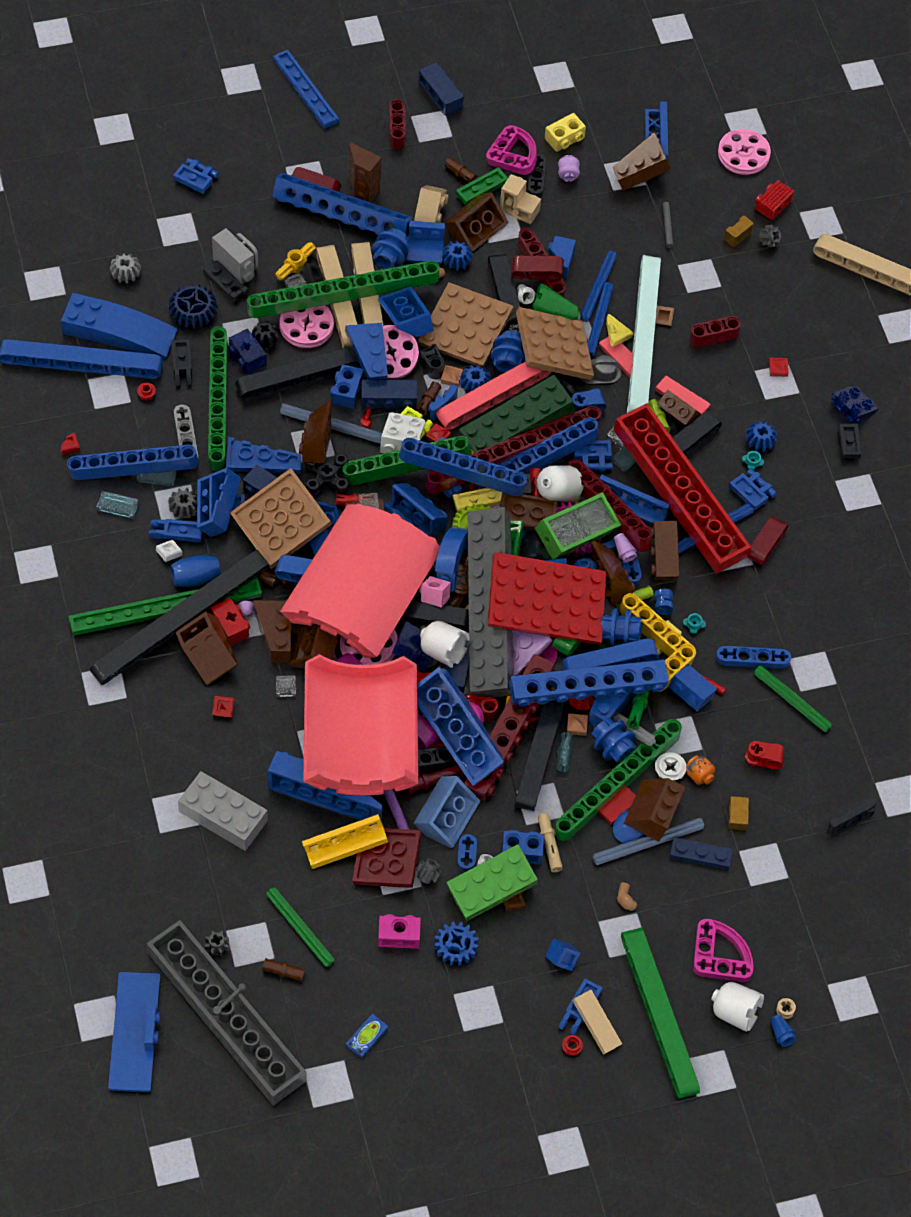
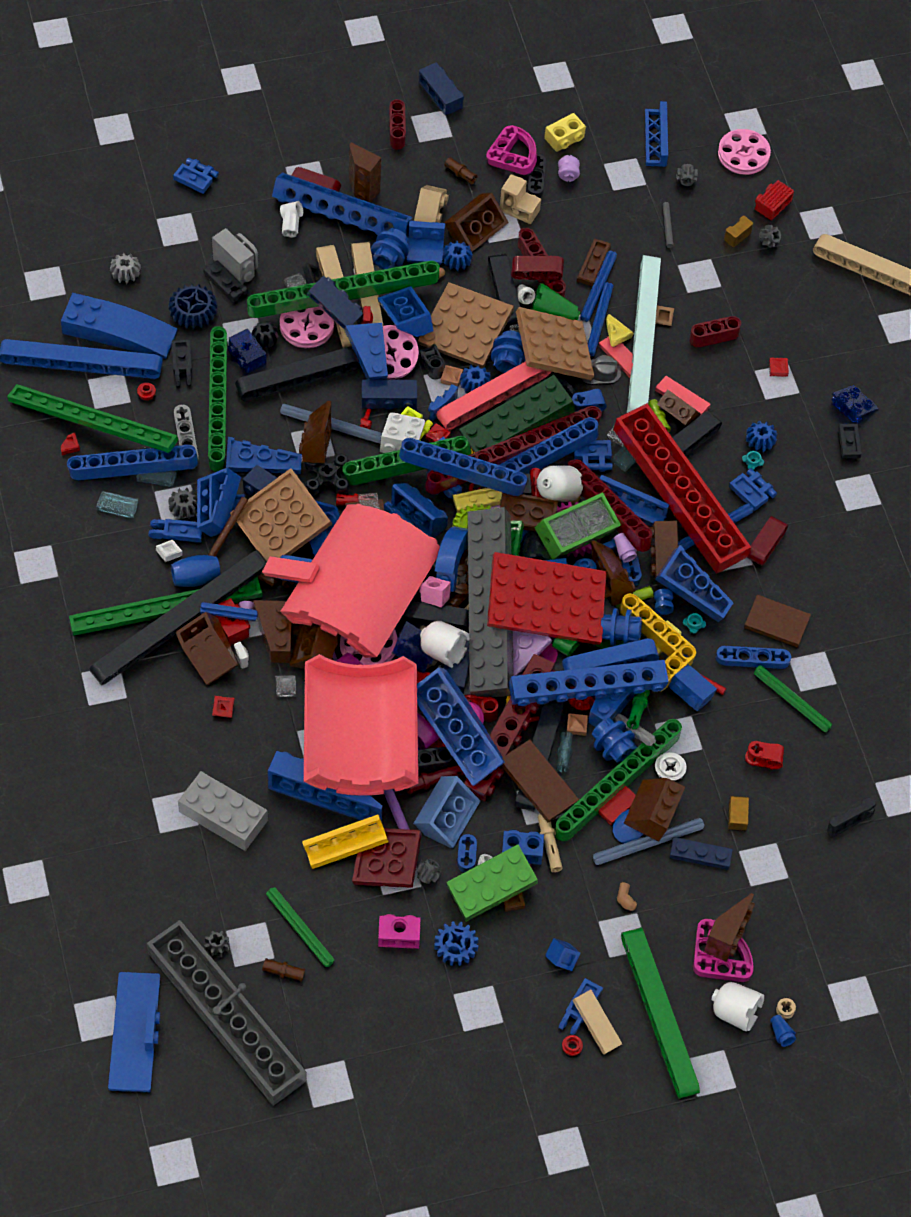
blue tile [273,50,339,129] -> none
yellow axle [275,242,316,280] -> none
blue brick [330,364,363,409] -> none
tile [346,1014,388,1059] -> none
reddish brown pin [416,381,442,416] -> none
green plate [456,167,508,206] -> none
blue slope [548,236,576,278] -> none
wedge [612,132,671,191] -> none
orange head [686,755,715,785] -> none
none -> green plate [7,384,178,453]
none -> blue axle [200,602,258,621]
none -> reddish brown bar [208,497,248,556]
none -> white tile [234,642,249,669]
none -> coral tile [262,556,320,583]
none -> white piece [280,201,303,238]
none -> dark blue brick [307,275,363,330]
none -> red tile [361,306,373,324]
none -> reddish brown tile [501,740,579,823]
none -> reddish brown tile [577,238,611,287]
none -> blue wedge [655,545,733,622]
none -> dark grey gear [677,164,698,186]
none -> reddish brown slope [704,893,755,962]
none -> reddish brown tile [744,595,811,648]

